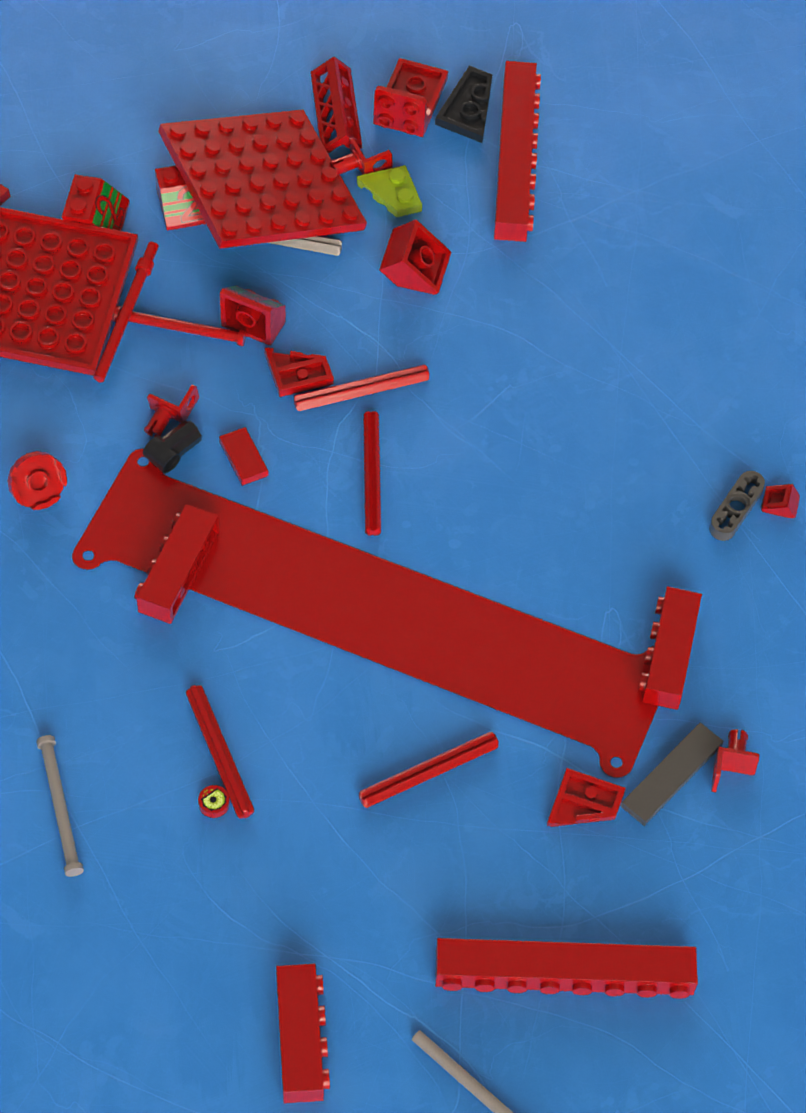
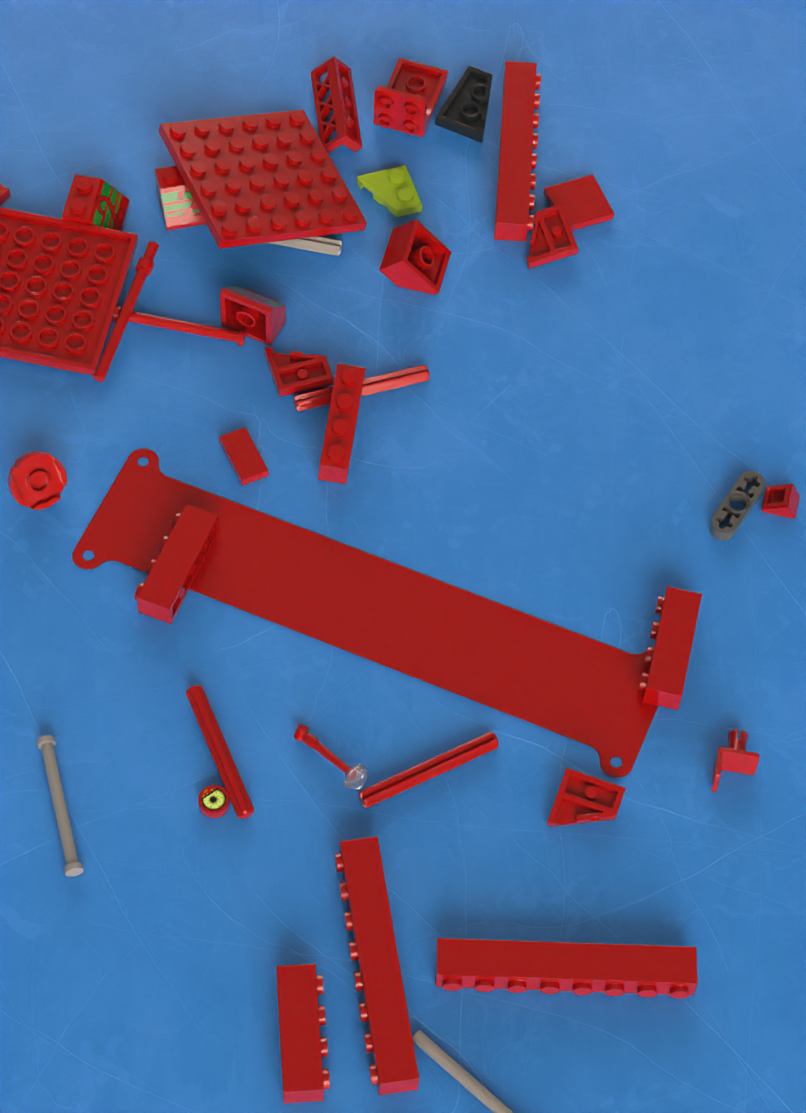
black piece [143,420,202,474] -> none
red bracket [144,384,199,437] -> none
red bracket [330,137,393,175] -> none
red axle [363,411,381,536] -> none
dark grey tile [621,723,724,826] -> none
none -> red piece [293,724,368,790]
none -> red brick [318,363,366,484]
none -> red brick [334,836,419,1095]
none -> red wing [527,204,579,269]
none -> red tile [543,174,614,231]

